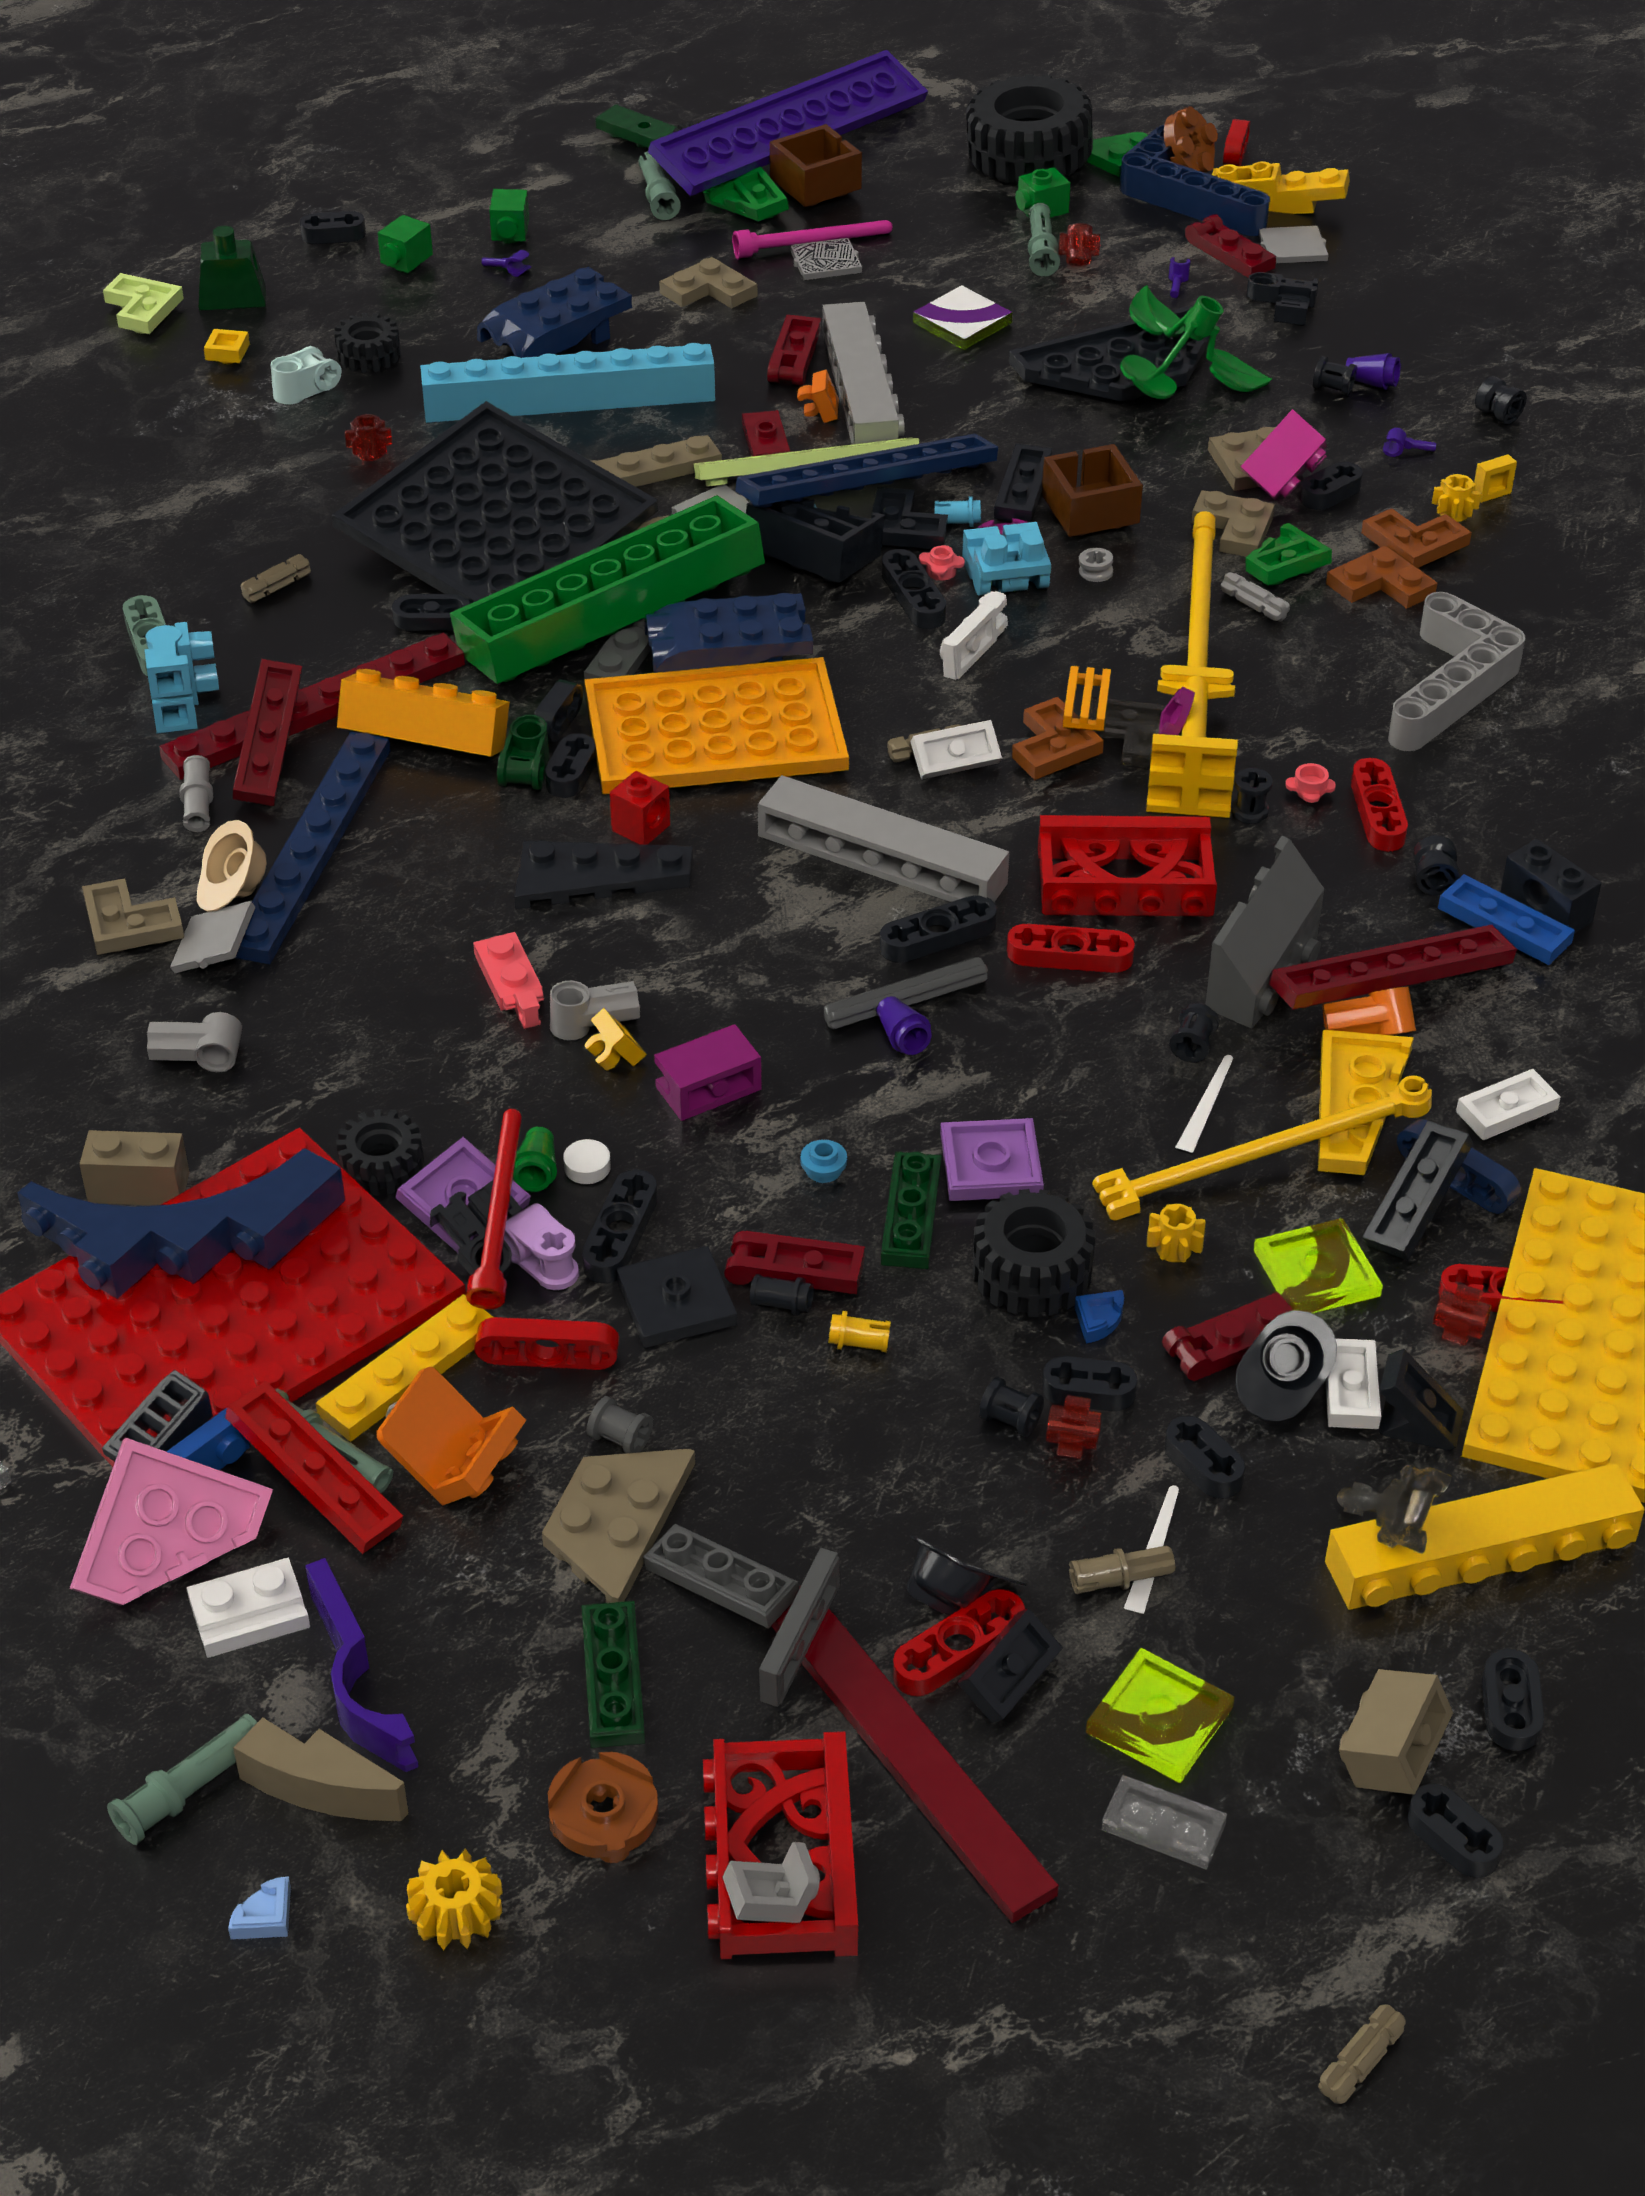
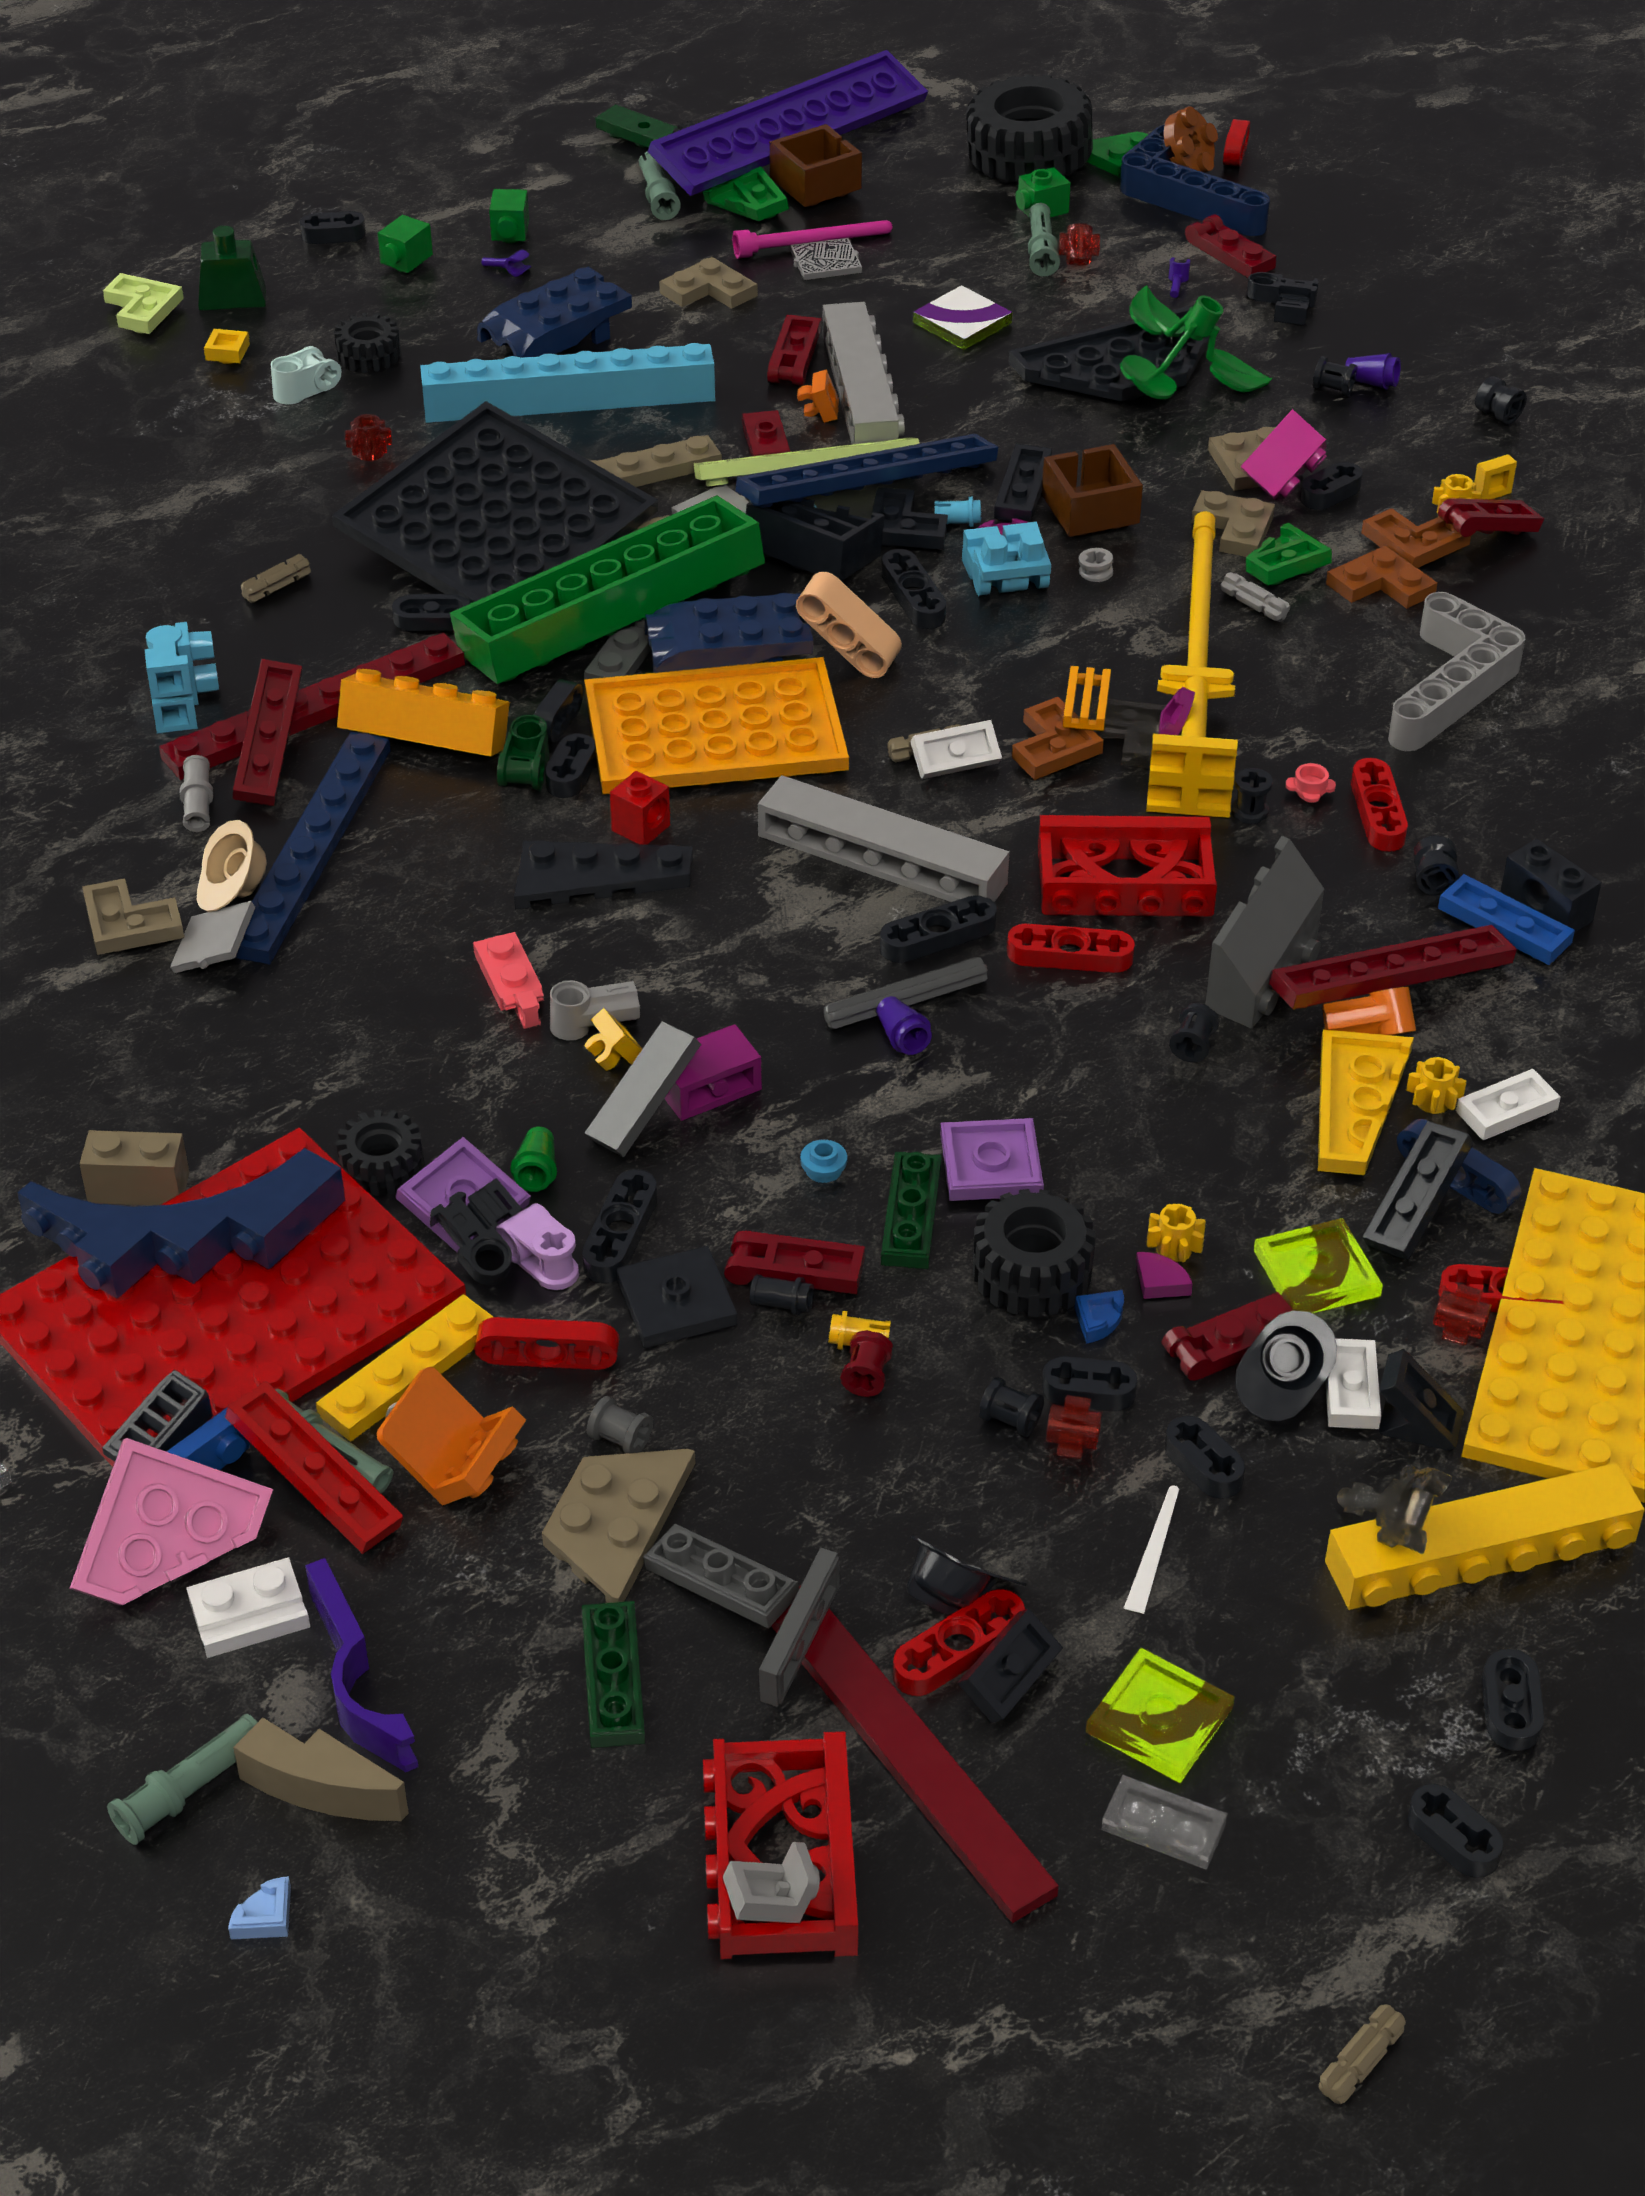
sand green beam [123,595,166,676] -> none
light grey piece [147,1012,242,1072] -> none
yellow gear [406,1848,503,1951] -> none
red piece [466,1108,522,1309] -> none
dark orange plate [548,1752,659,1863] -> none
white tile [563,1139,611,1184] -> none
coral plate [919,545,965,581] -> none
white hinge [940,591,1008,680] -> none
dark tan axle [1069,1546,1175,1595] -> none
yellow hinge [1092,1076,1432,1220] -> none
white sticker [1175,1055,1233,1153] -> none
yellow slope [1212,161,1350,214] -> none
light grey piece [1259,226,1328,263] -> none
dark tan brick [1339,1669,1453,1795] -> none
dark purple hand [1383,428,1436,457] -> none
none -> tile [585,1021,701,1157]
none -> light nougat beam [796,572,902,678]
none -> dark red bush [840,1330,893,1397]
none -> magenta tile [1136,1252,1193,1299]
none -> yellow gear [1406,1057,1466,1114]
none -> dark red plate [1438,498,1545,537]

